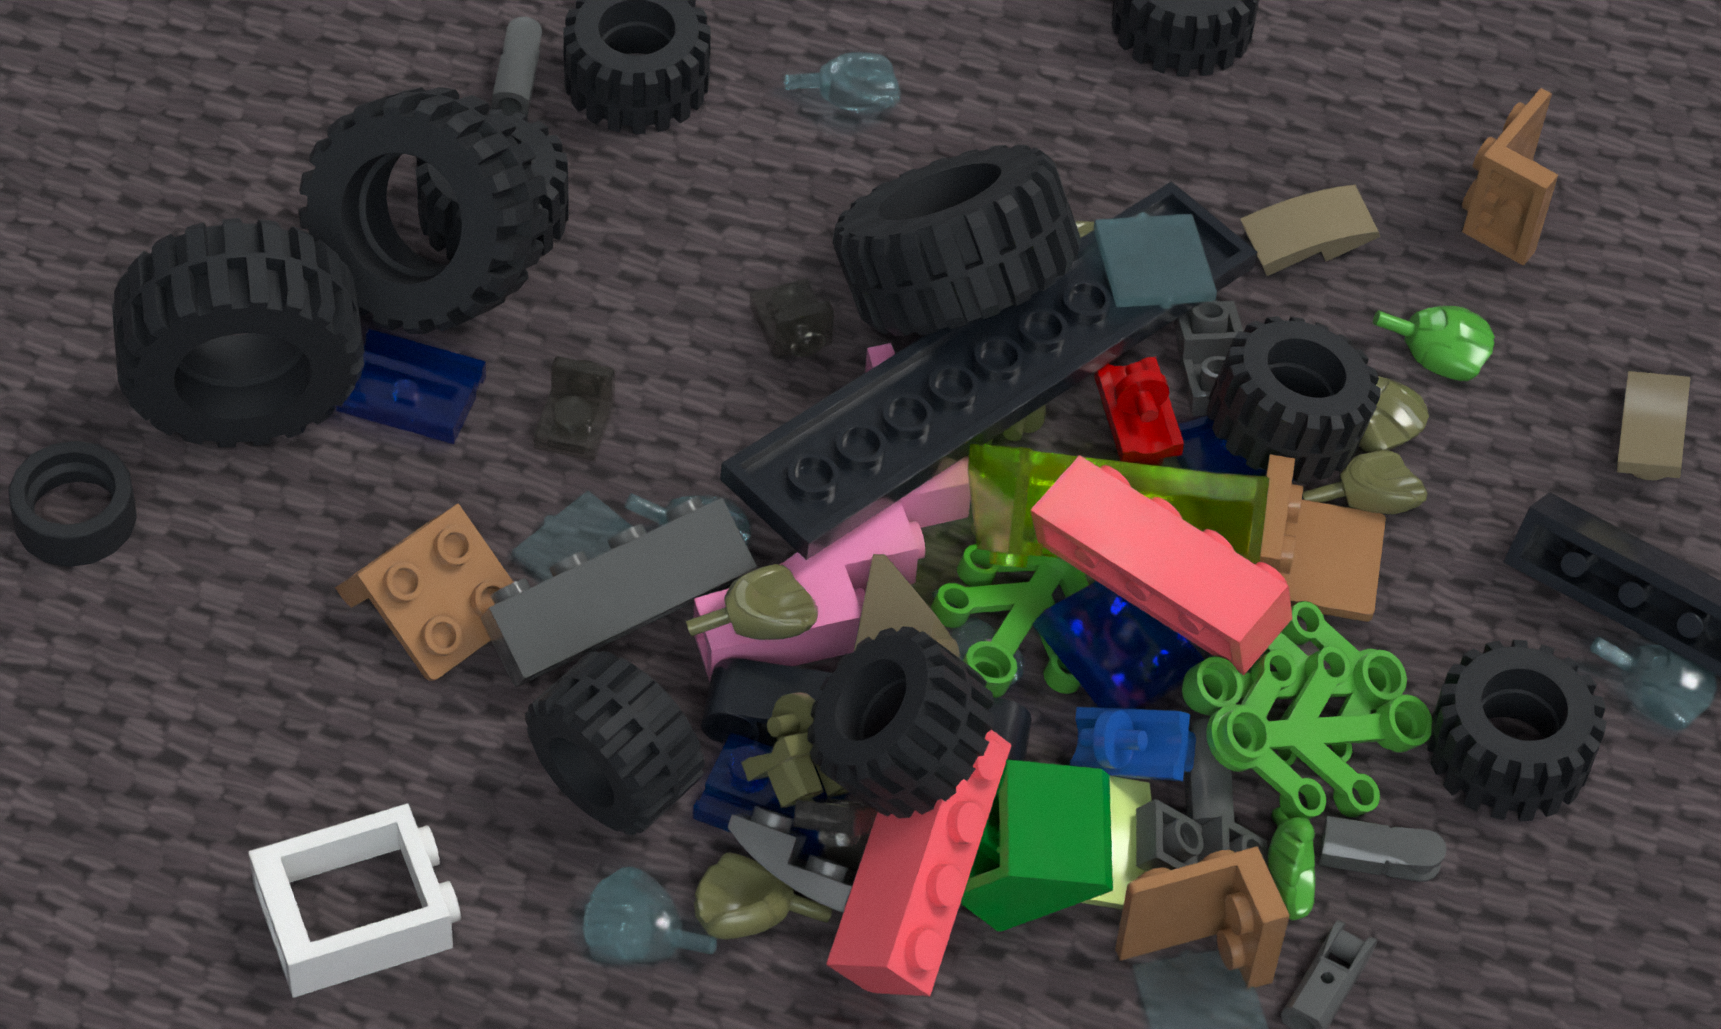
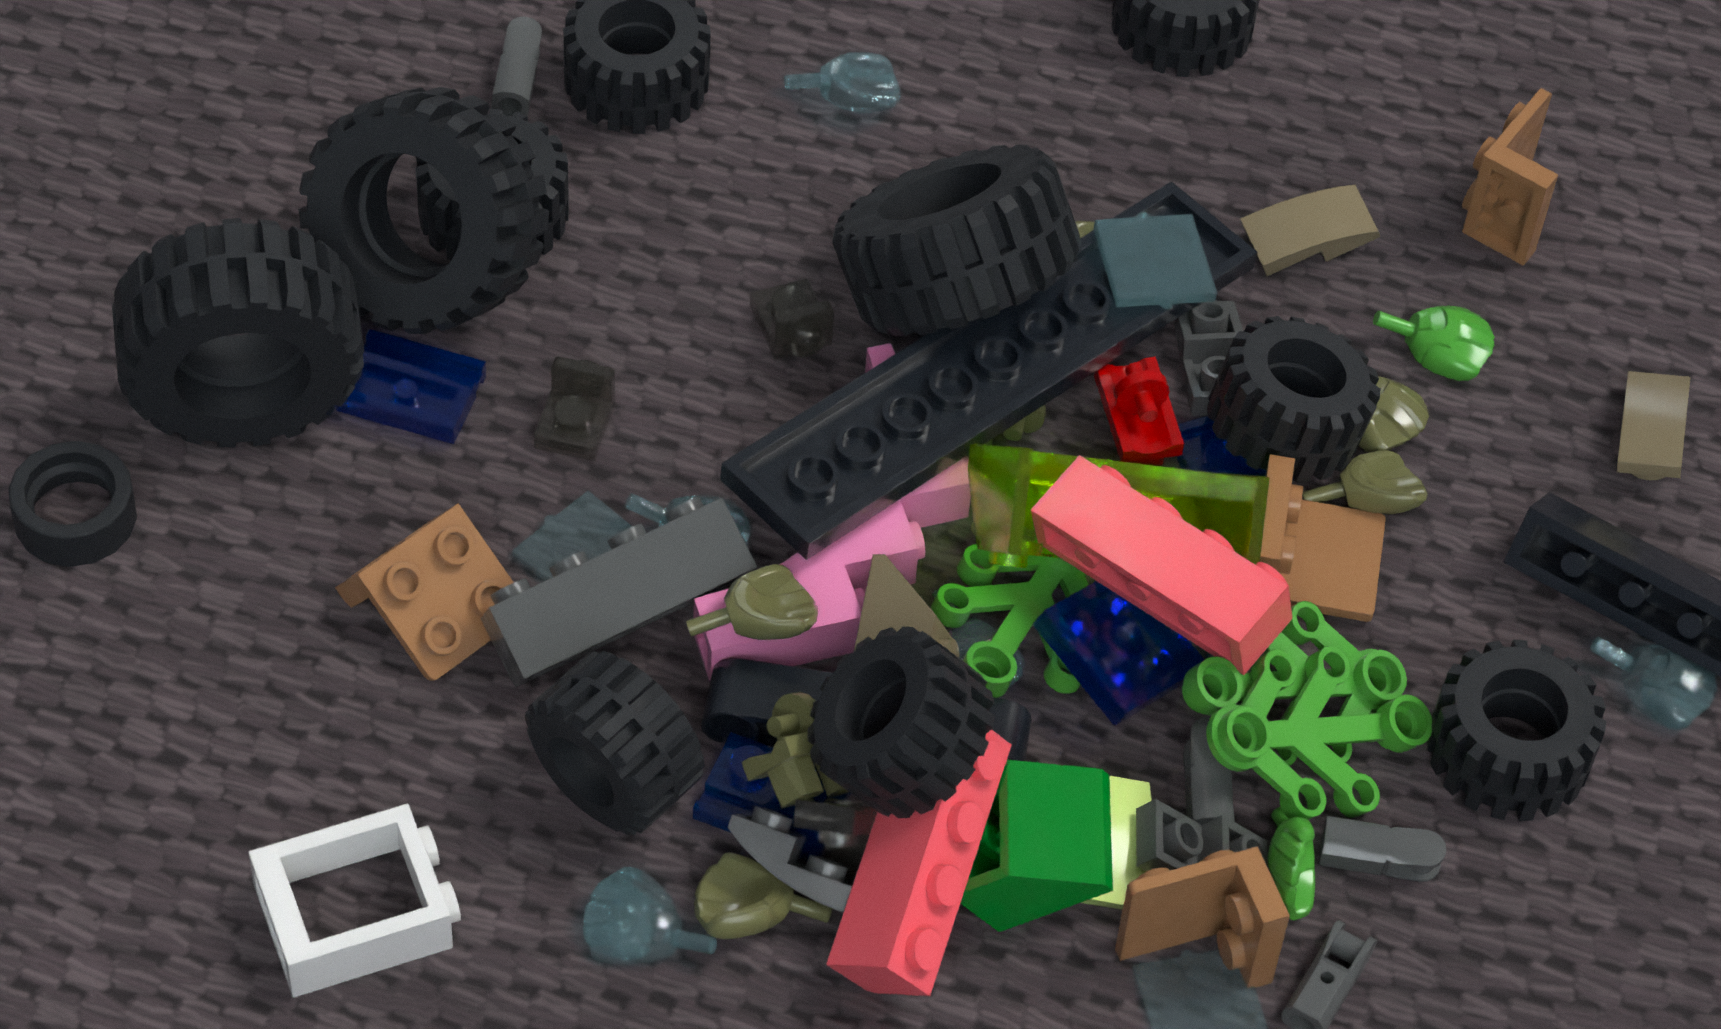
blue hips [1070,707,1196,781] -> none

